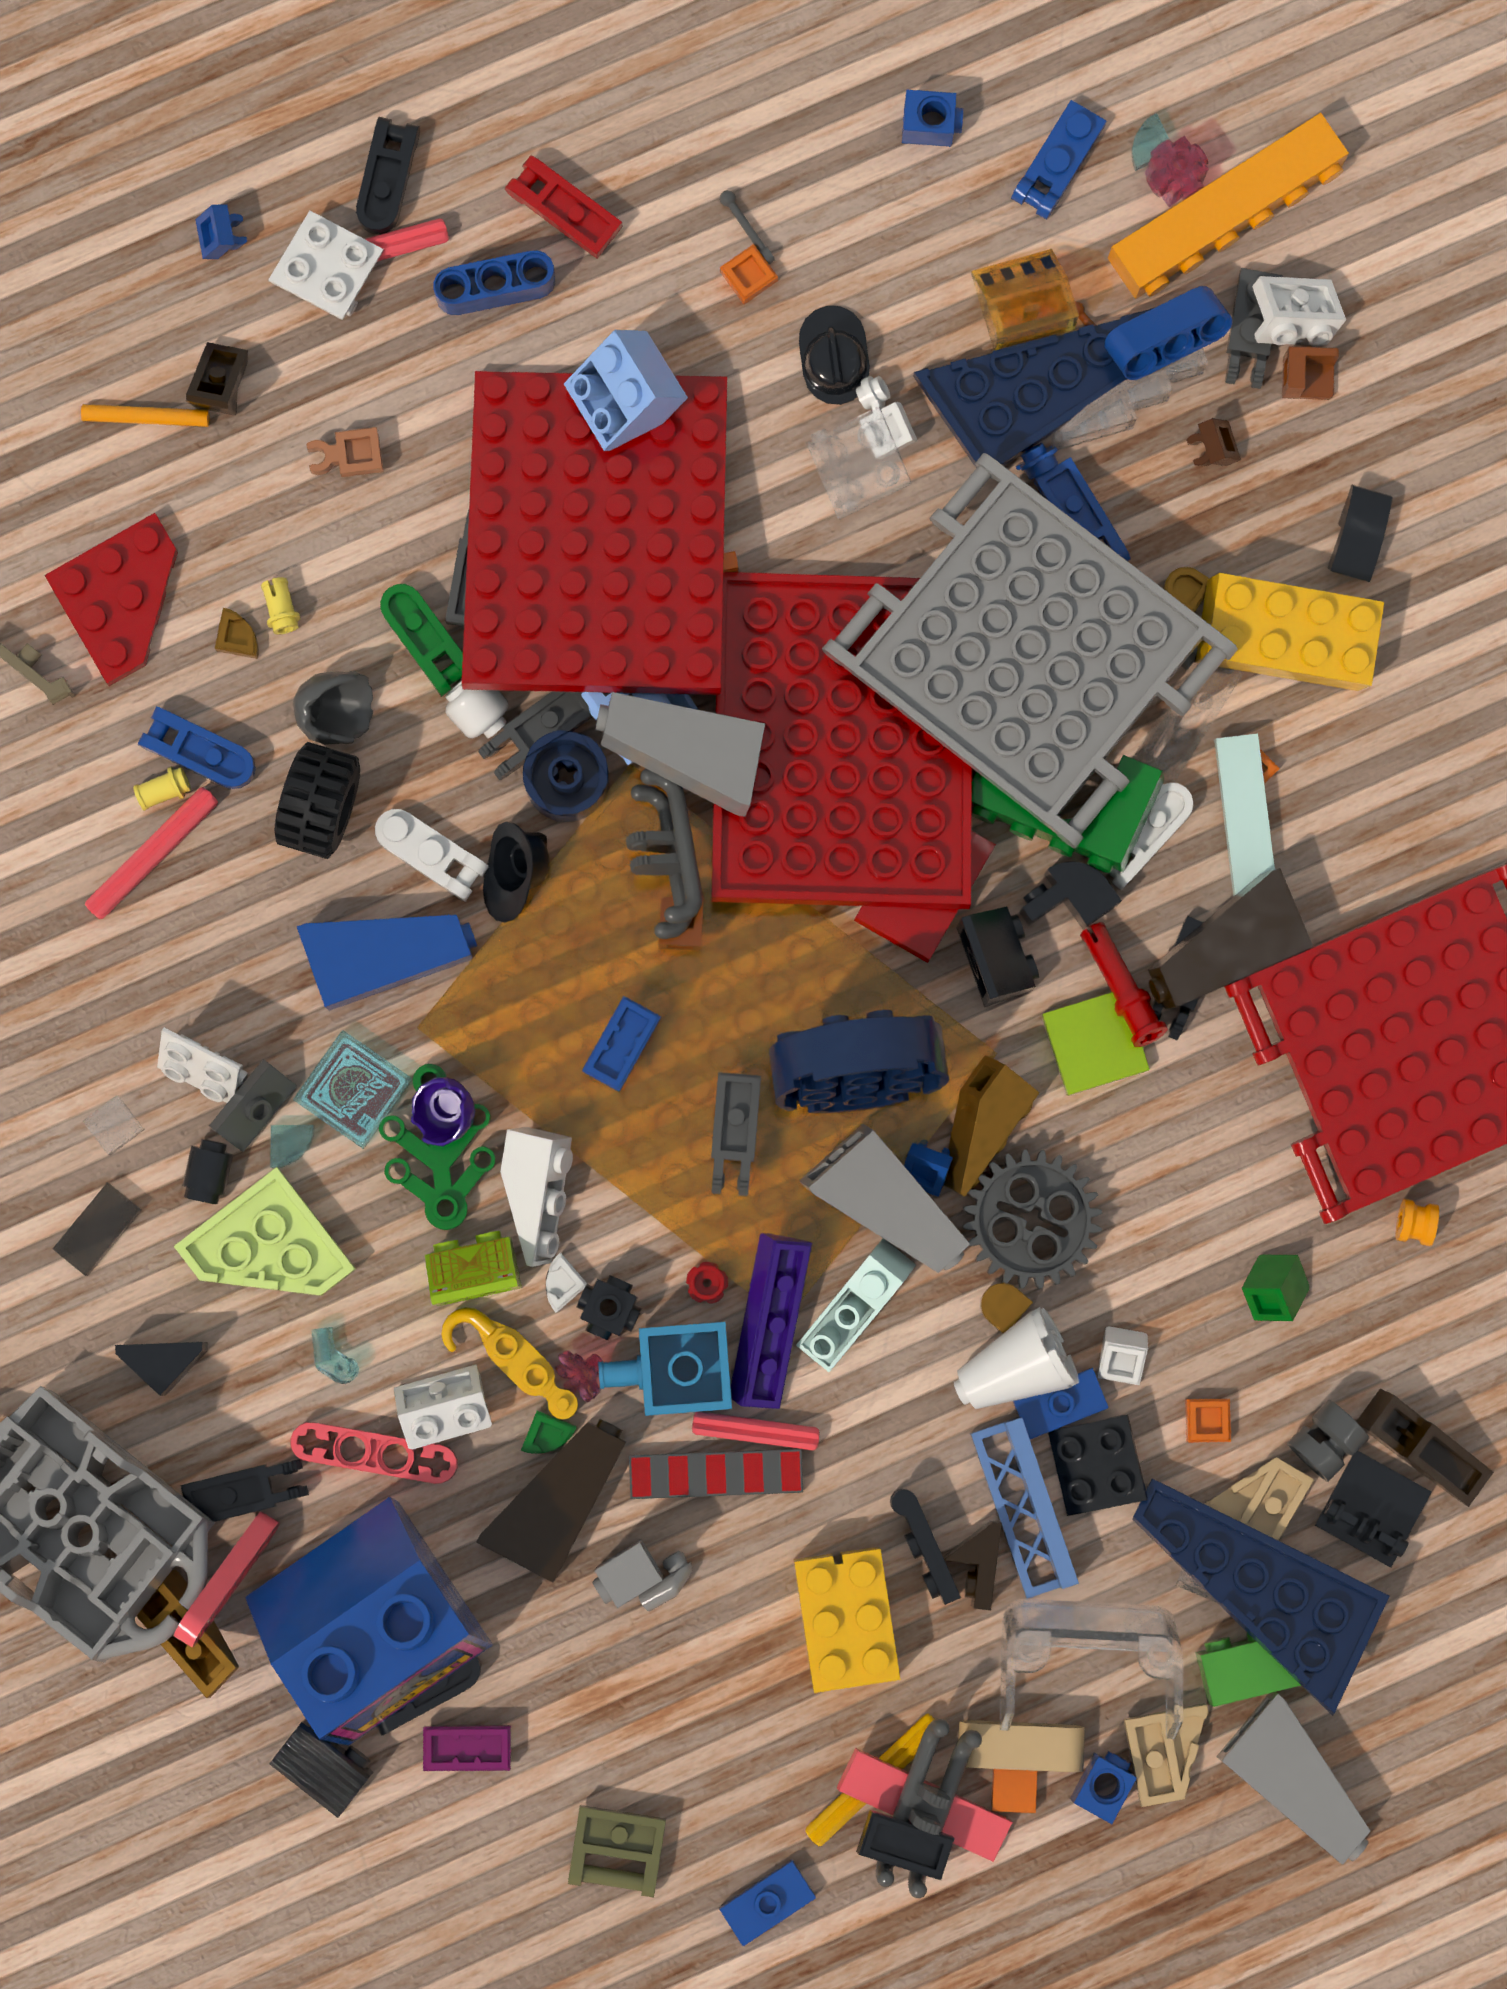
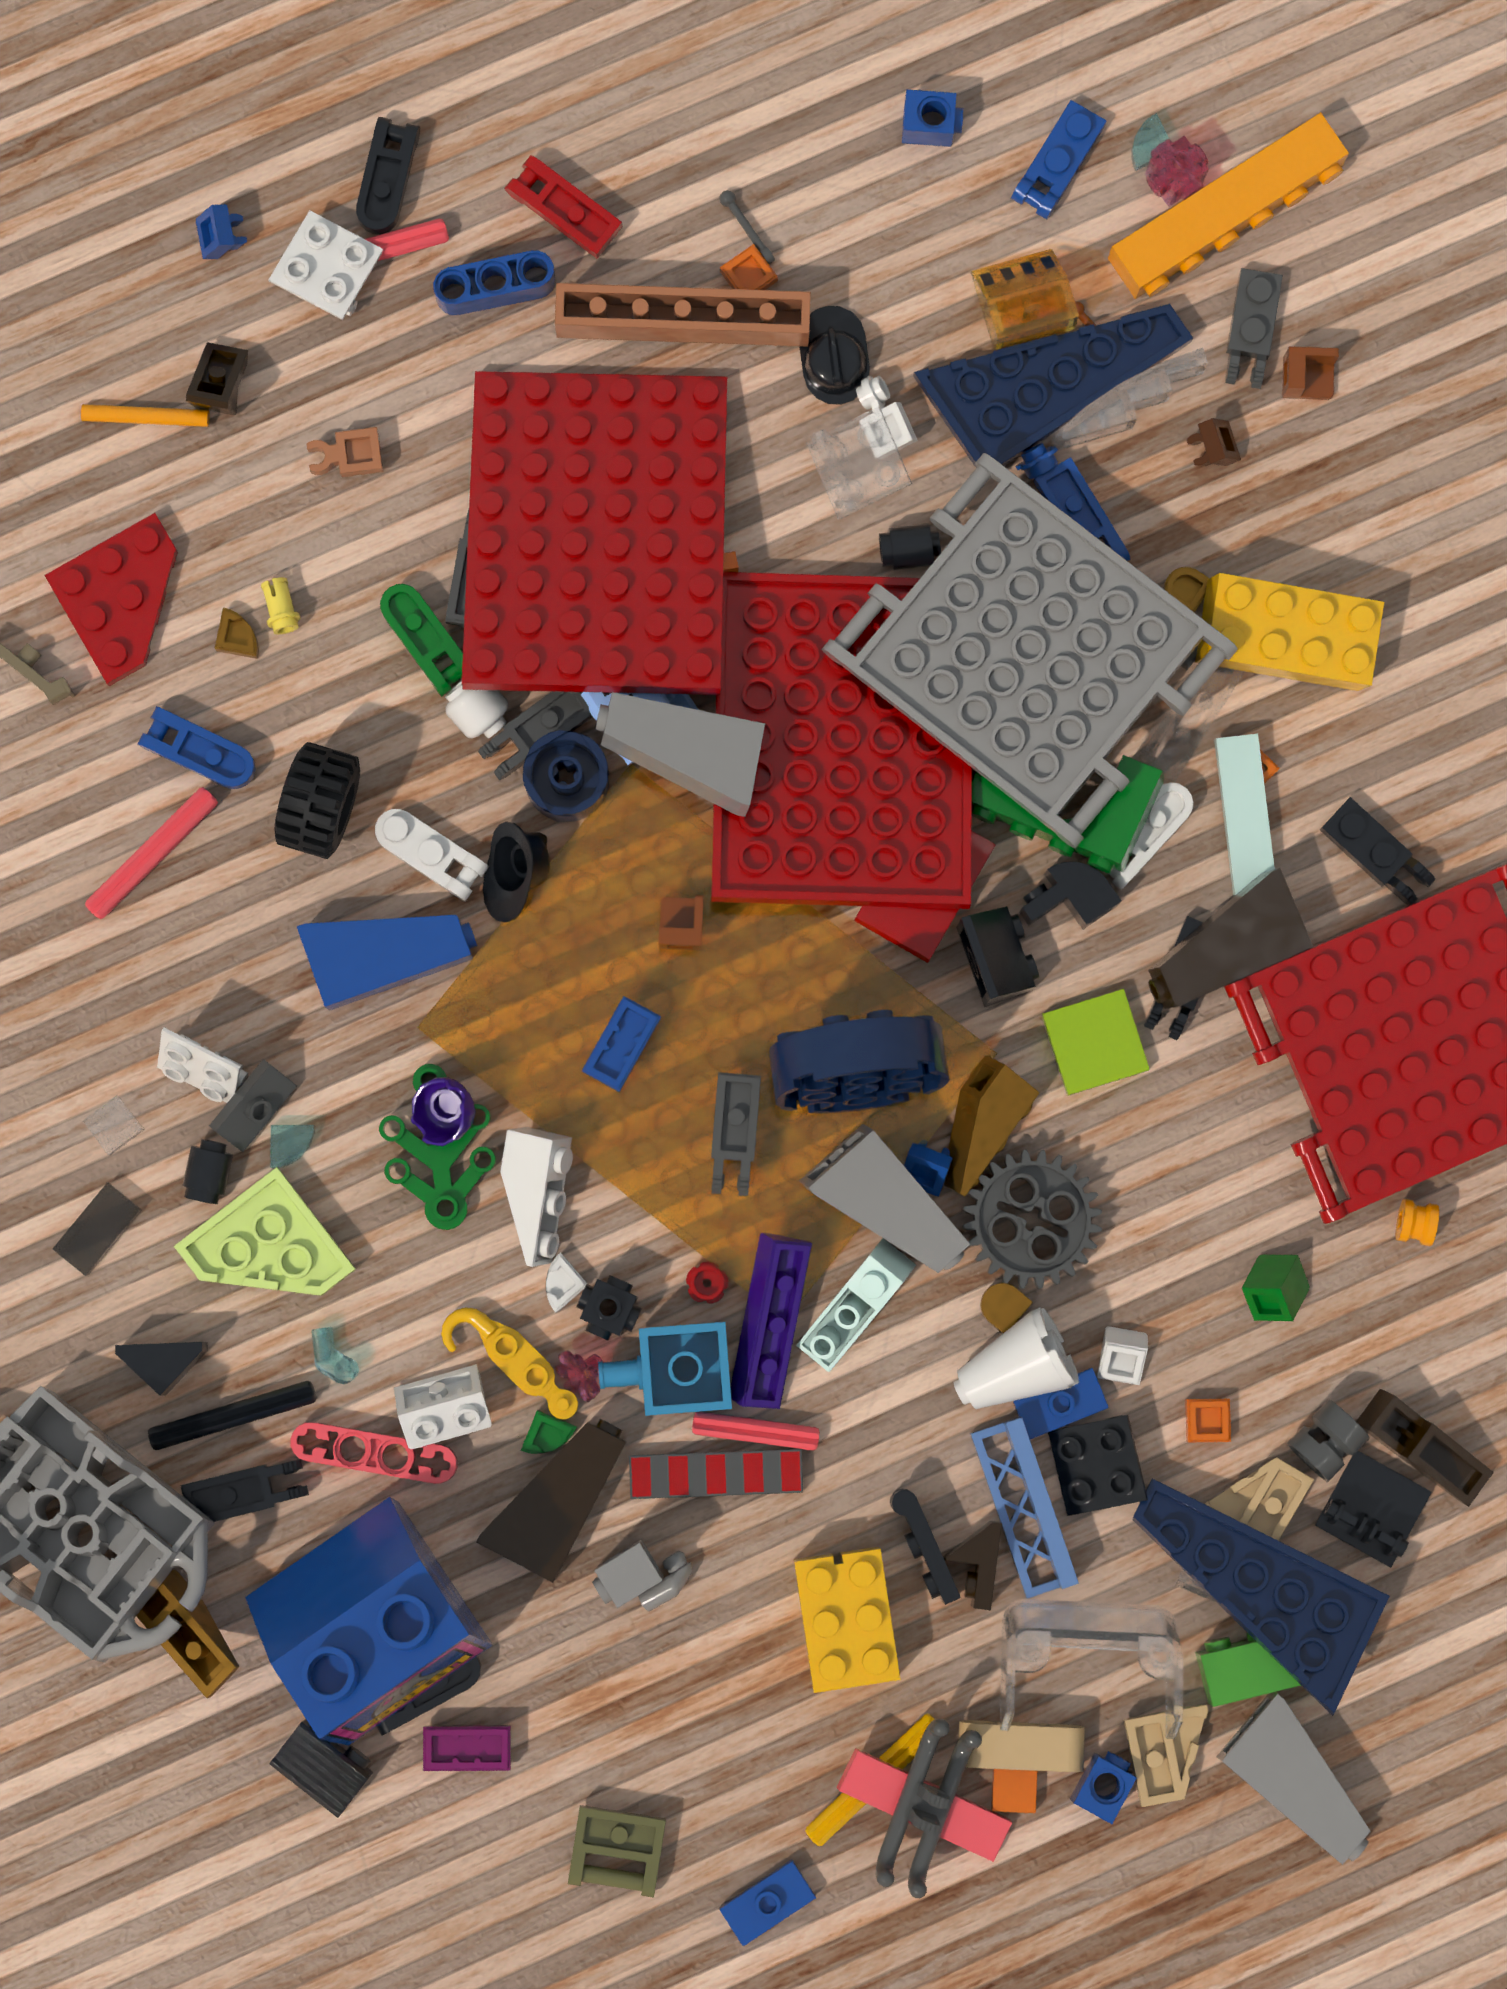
light yellow pin [133,767,191,811] -> none
coral beam [174,1511,280,1648] -> none
dark grey hair [293,671,373,745] -> none
clear light blue tile [293,1030,413,1149] -> none
lime slope [425,1231,522,1306] -> none
light blue slope [564,330,688,451] -> none
dark grey piece [626,769,703,939] -> none
black tile [856,1810,955,1880] -> none
red pin [1080,922,1168,1047] -> none
blue beam [1104,286,1233,380] -> none
white bracket [1252,276,1346,347] -> none
black slope [1327,484,1393,582] -> none
none -> black axle [148,1381,316,1450]
none -> nougat brick [555,283,811,347]
none -> black brick [879,523,941,570]
none -> black hinge [1320,797,1435,905]

